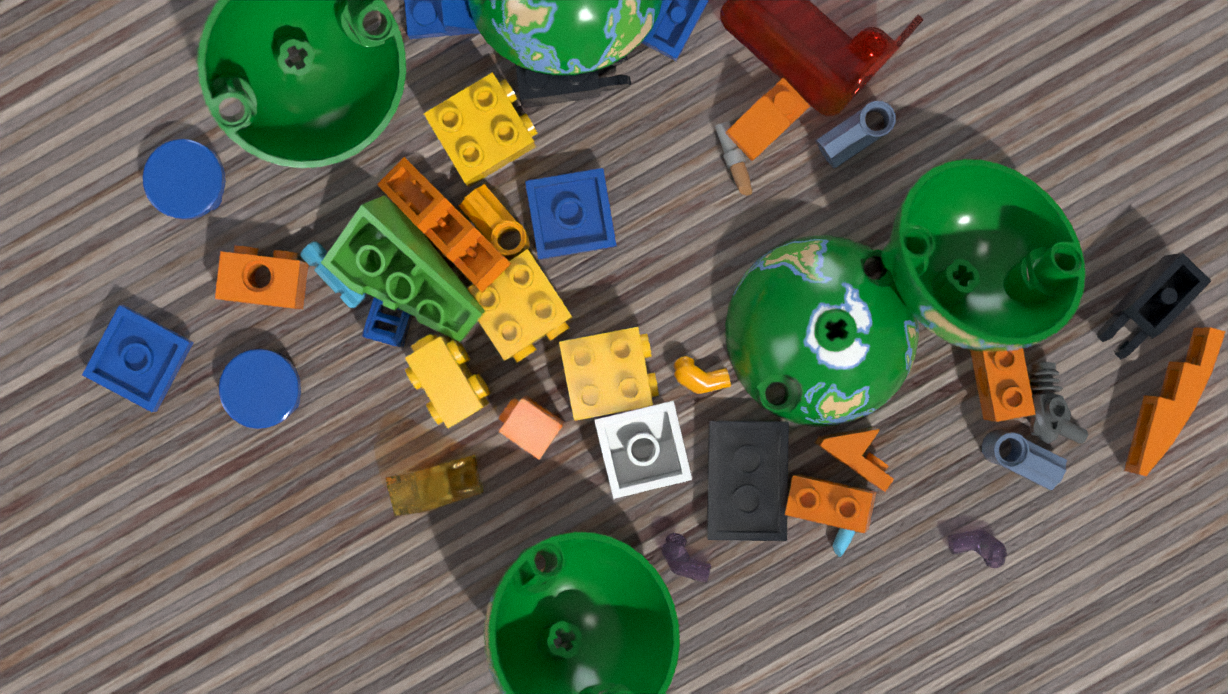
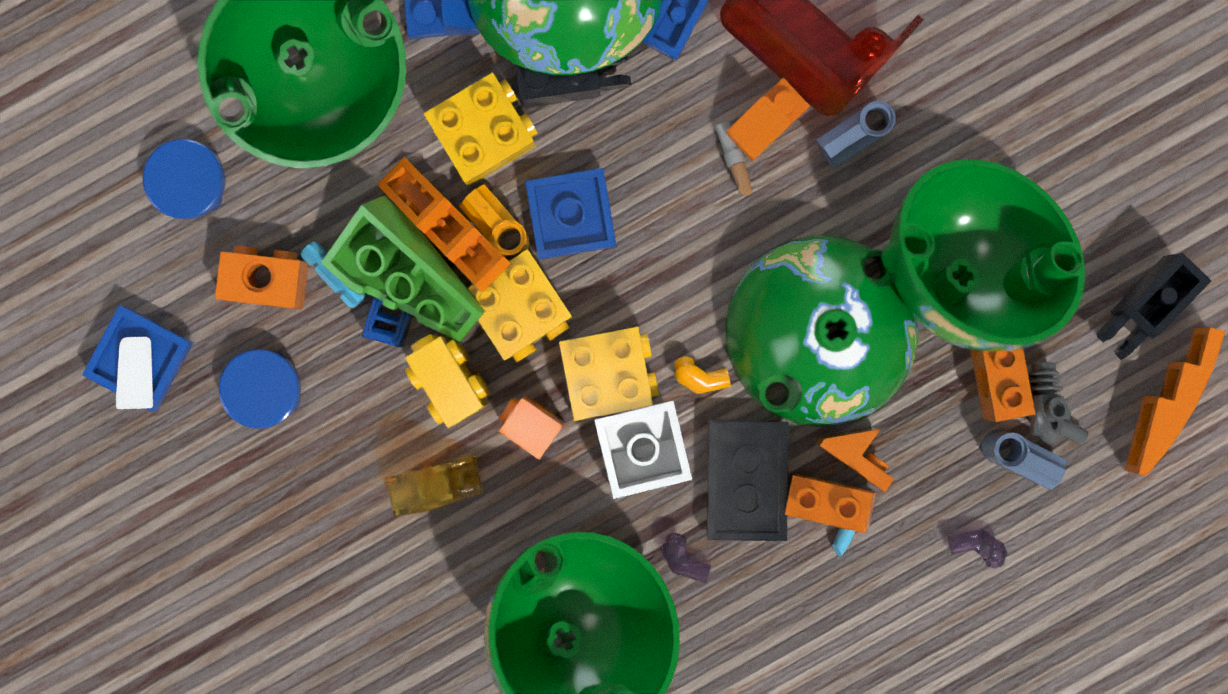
none -> white sticker [116,337,153,409]

